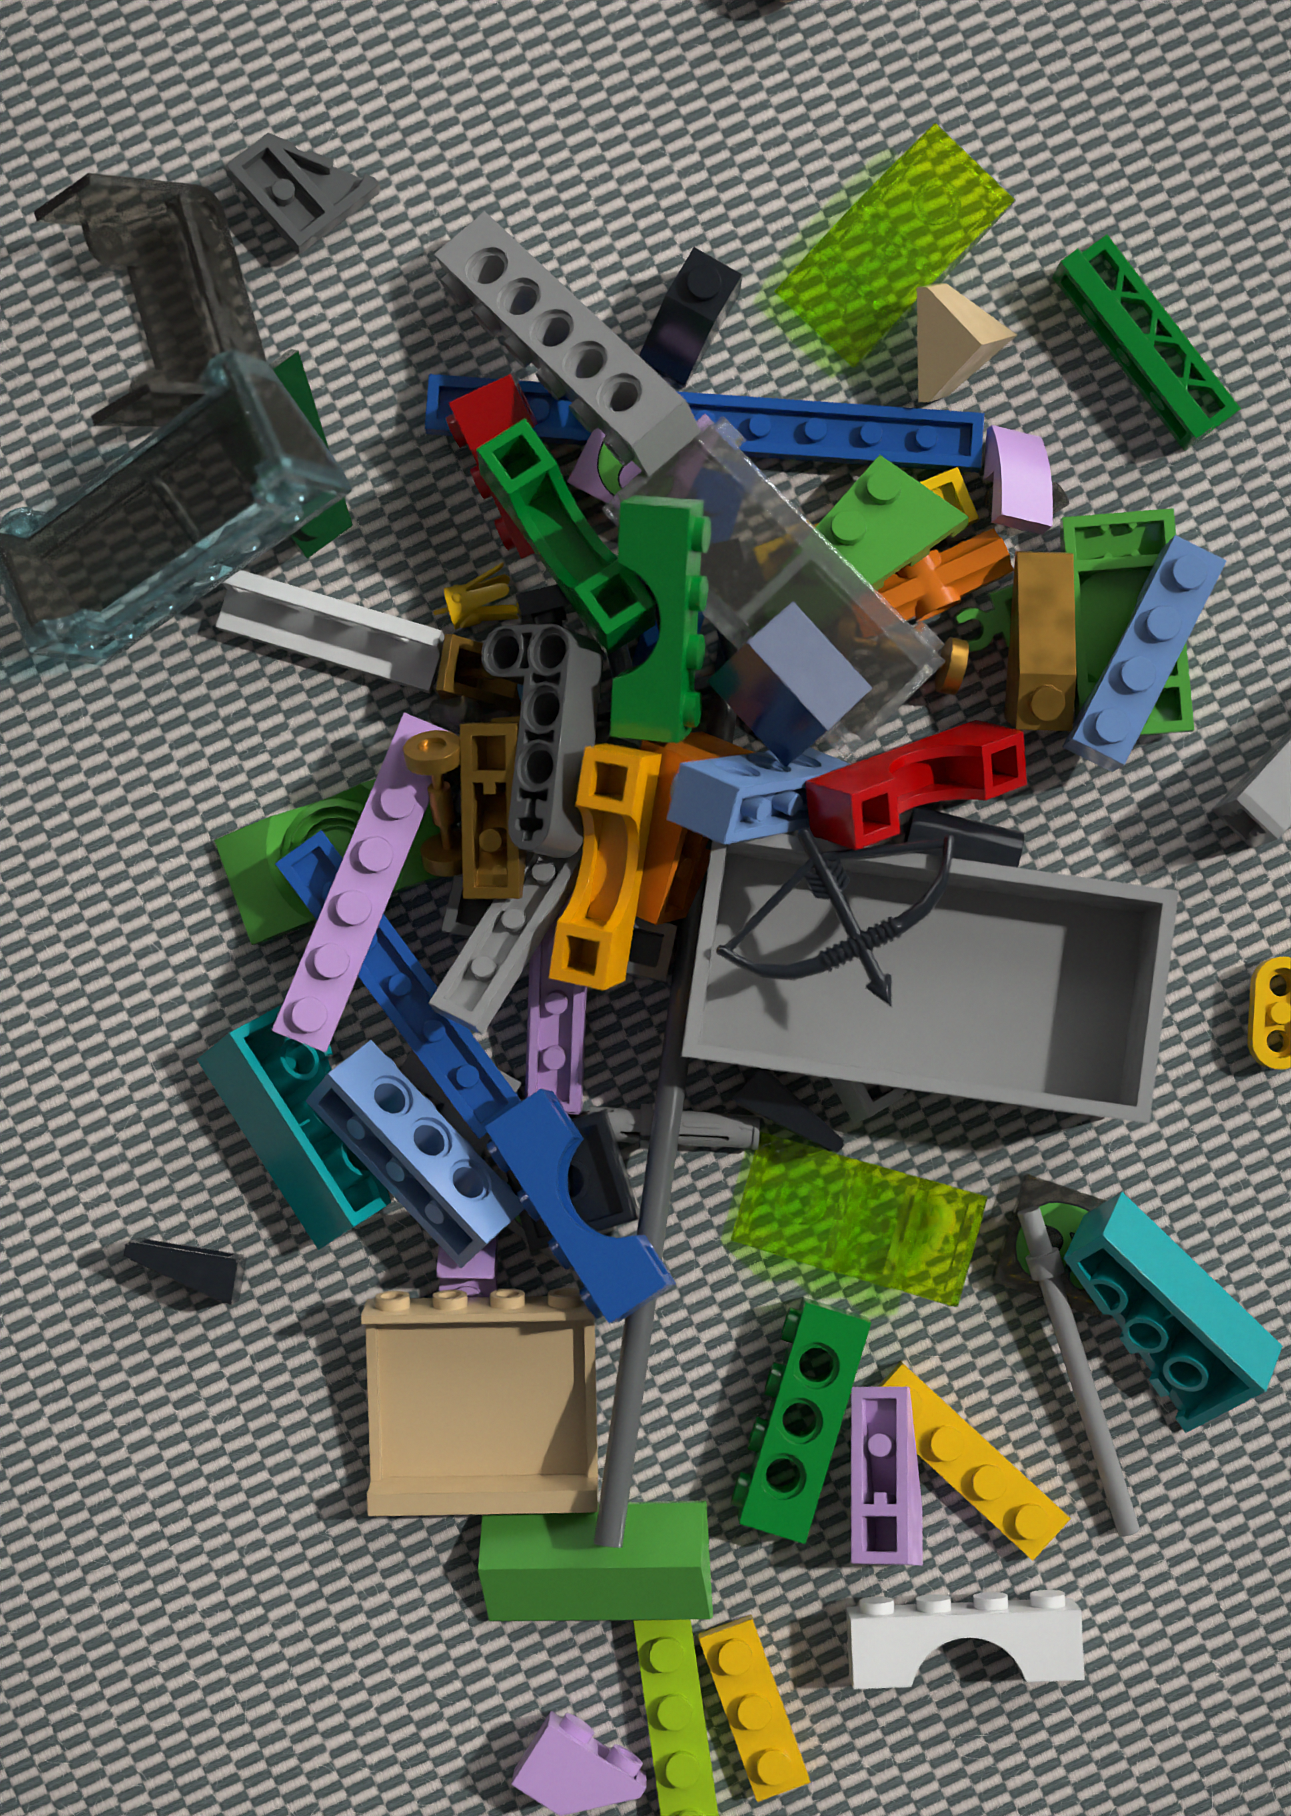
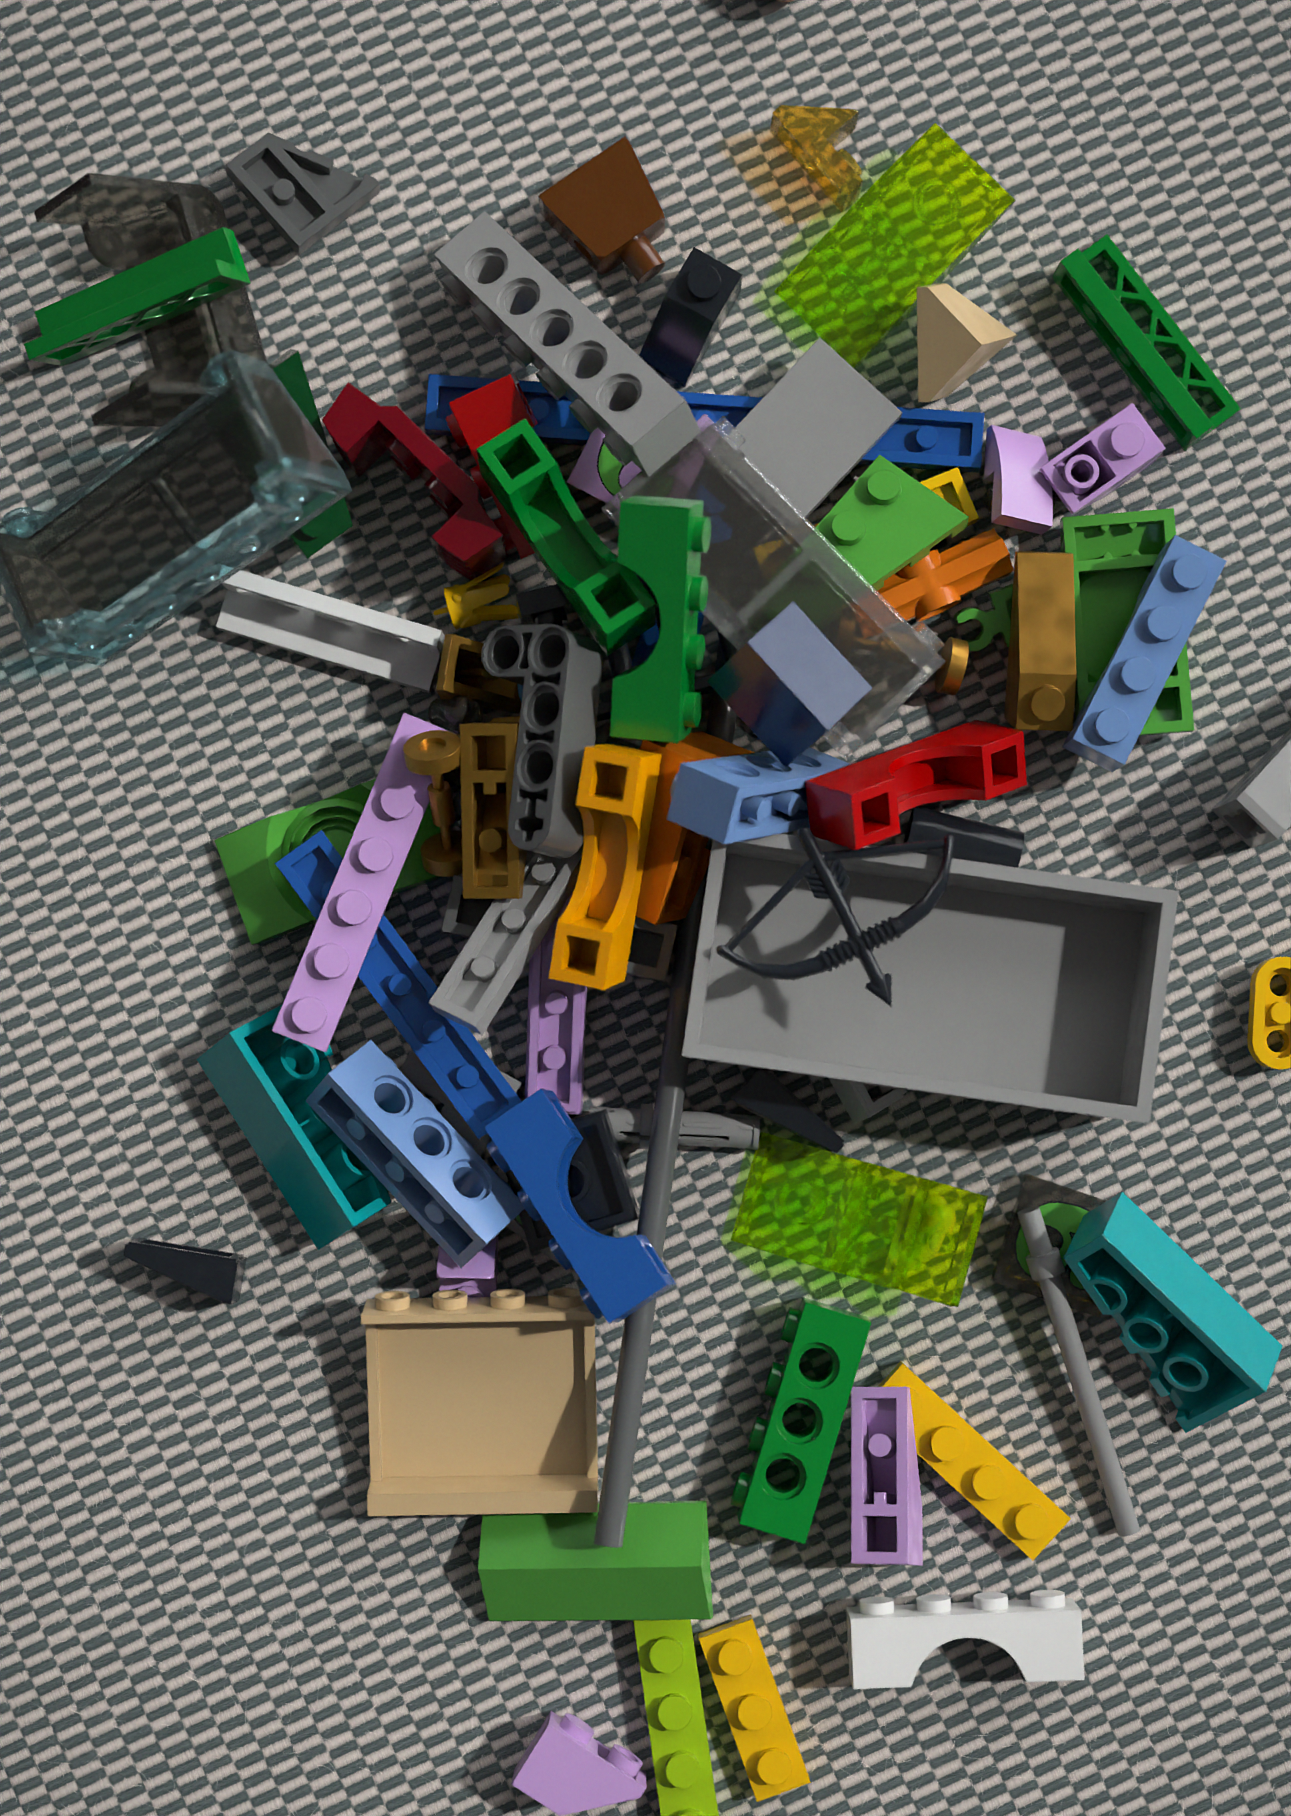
none -> green fence [24,227,251,366]
none -> dark red plate [322,382,509,581]
none -> reddish brown torso [538,136,666,284]
none -> light grey tile [705,338,903,539]
none -> clear yellow slope [770,105,863,213]
none -> lavender slope [1039,403,1165,515]

